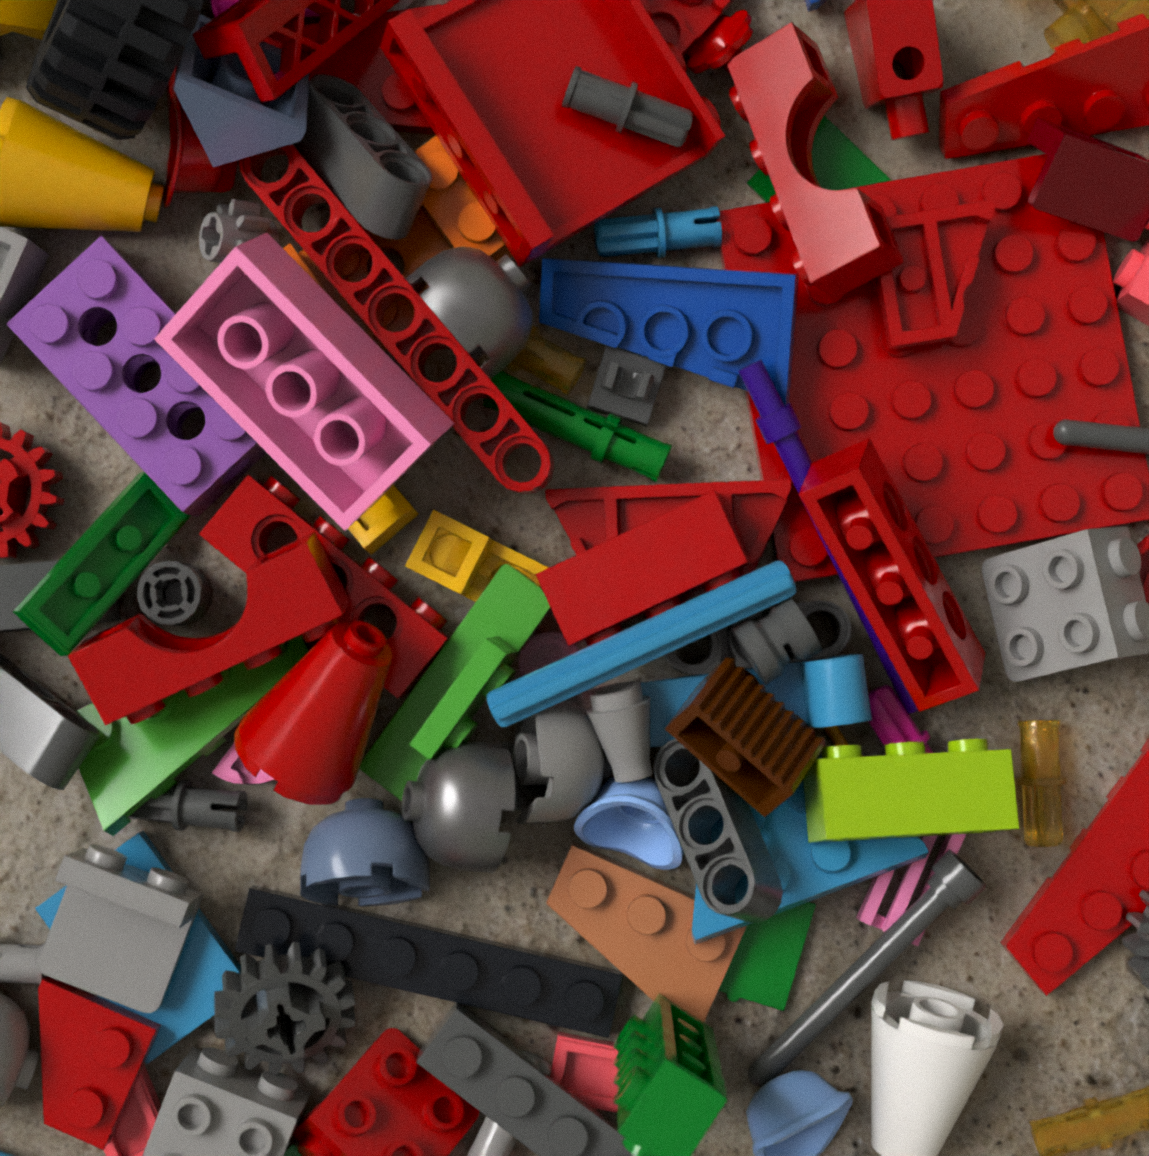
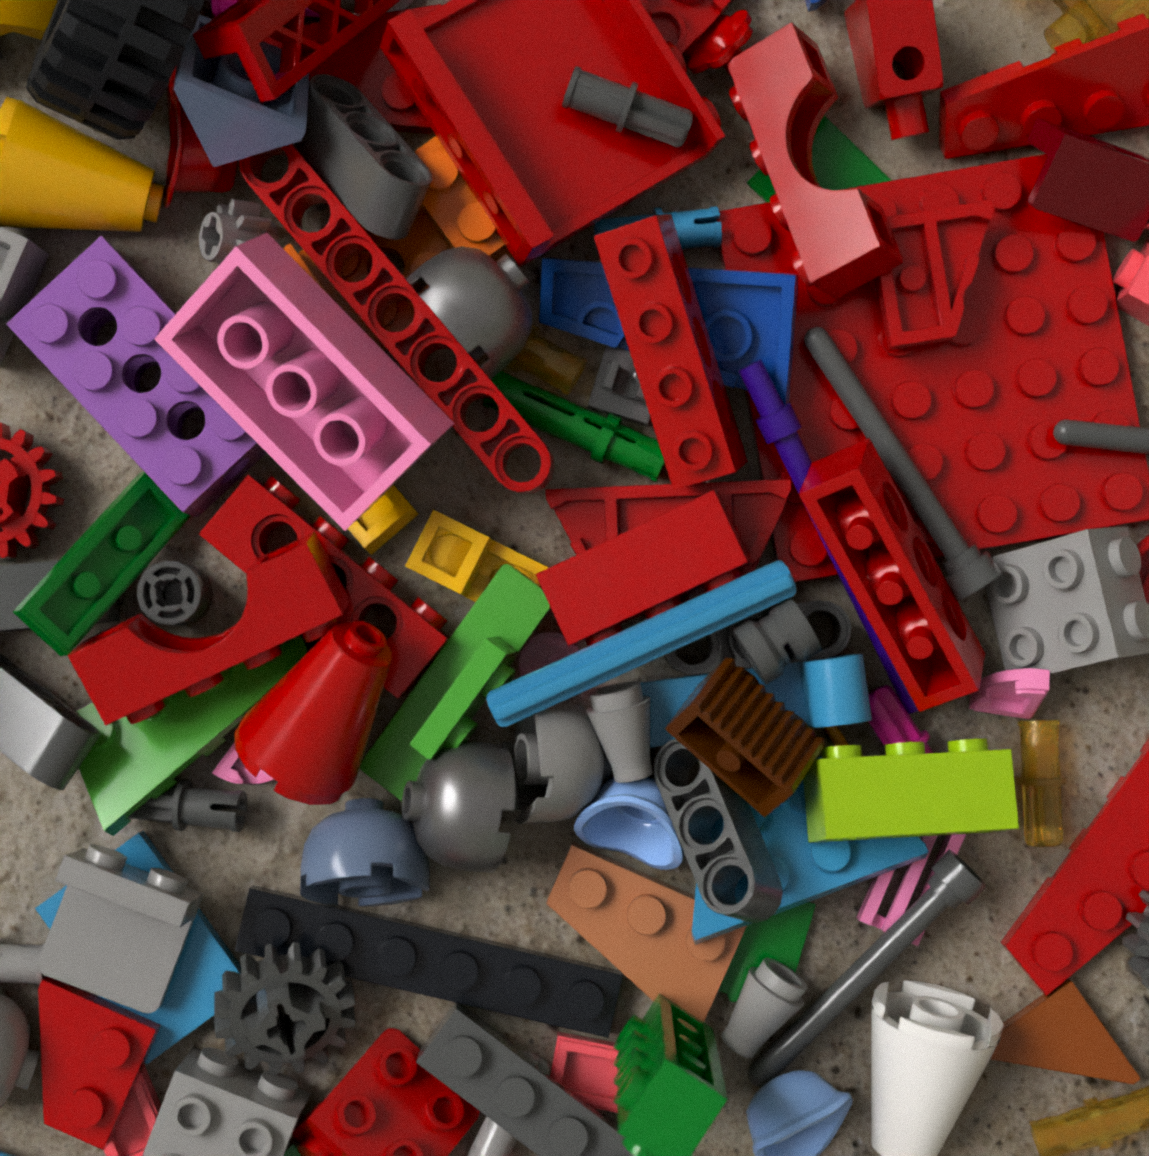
none -> red brick [593,214,748,491]
none -> light grey cone [721,957,807,1058]
none -> dark grey piece [804,327,1002,601]
none -> bright pink tile [969,668,1050,719]
none -> dark orange tile [990,979,1141,1085]

